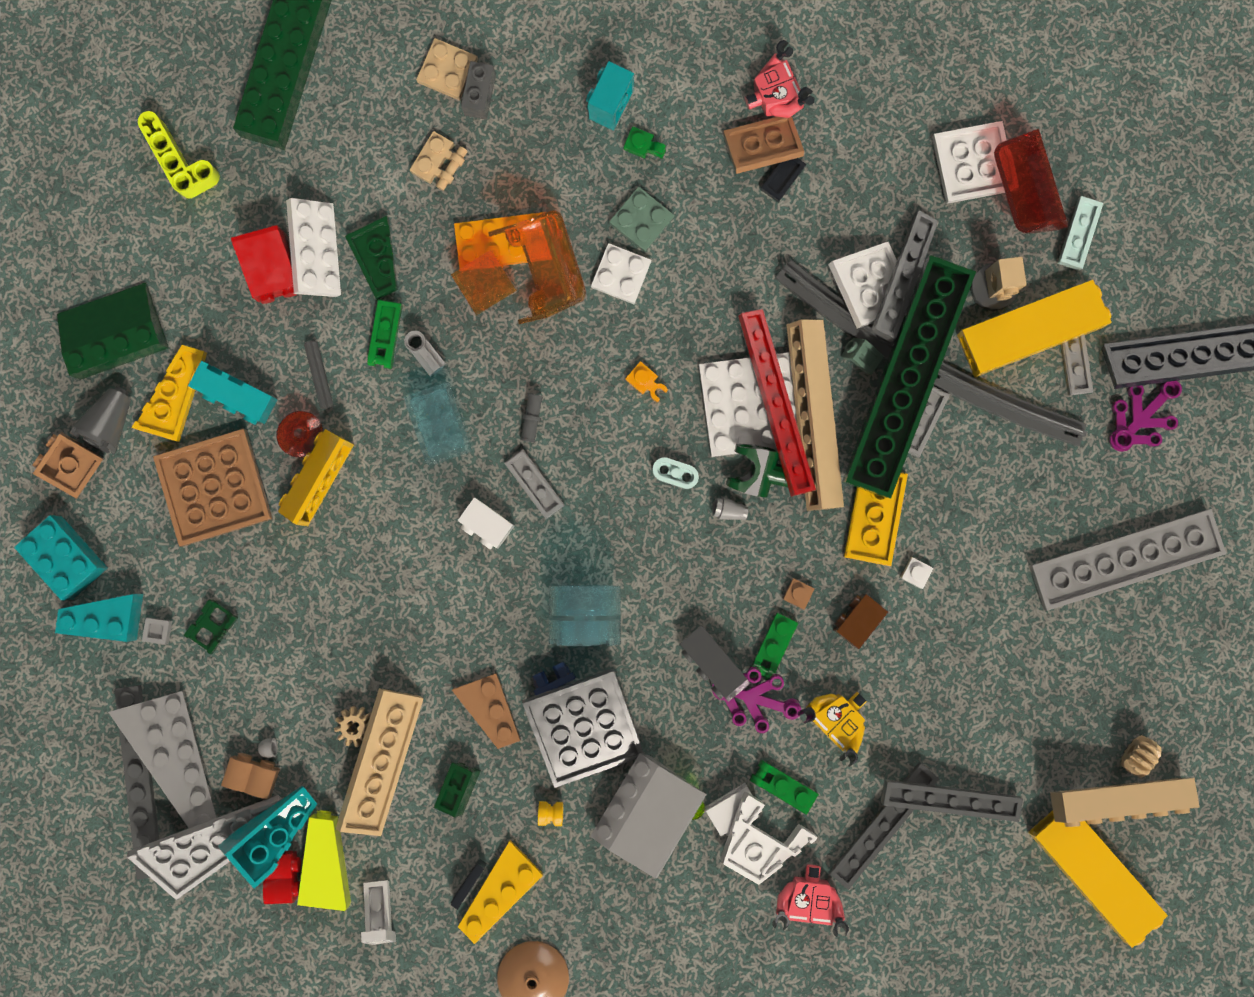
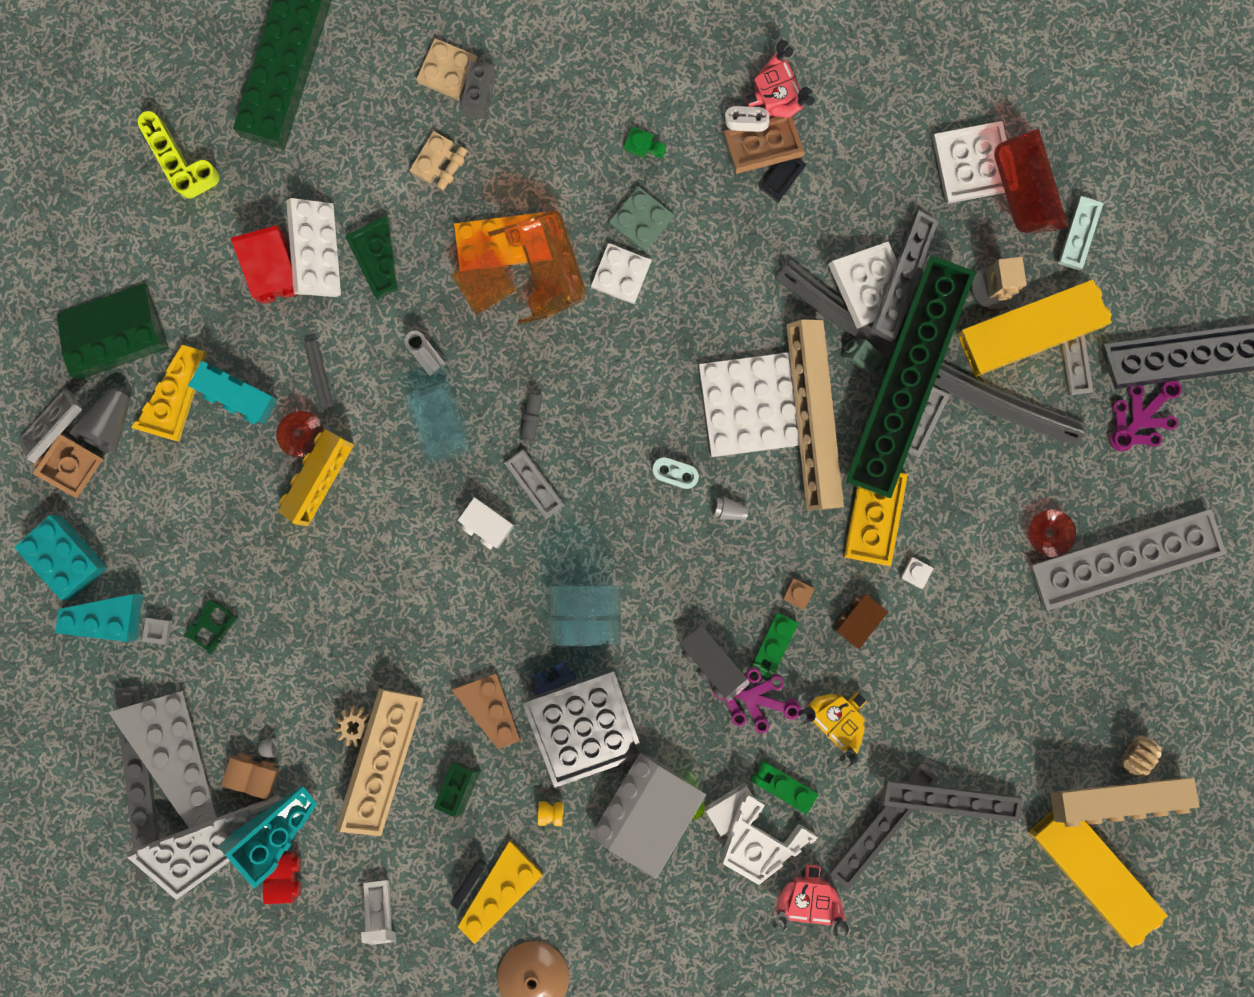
medium nougat plate [153,429,273,547] -> none
neon yellow slope [297,810,351,911] -> none
green plate [367,300,403,369] -> none
teal brick [586,61,634,131] -> none
light orange plate [625,361,668,402] -> none
dark green connector [726,444,788,497] -> none
red plate [738,309,816,497] -> none
none -> light grey tile [19,388,82,463]
none -> white beam [725,106,769,132]
none -> clear red dish [1028,510,1076,557]

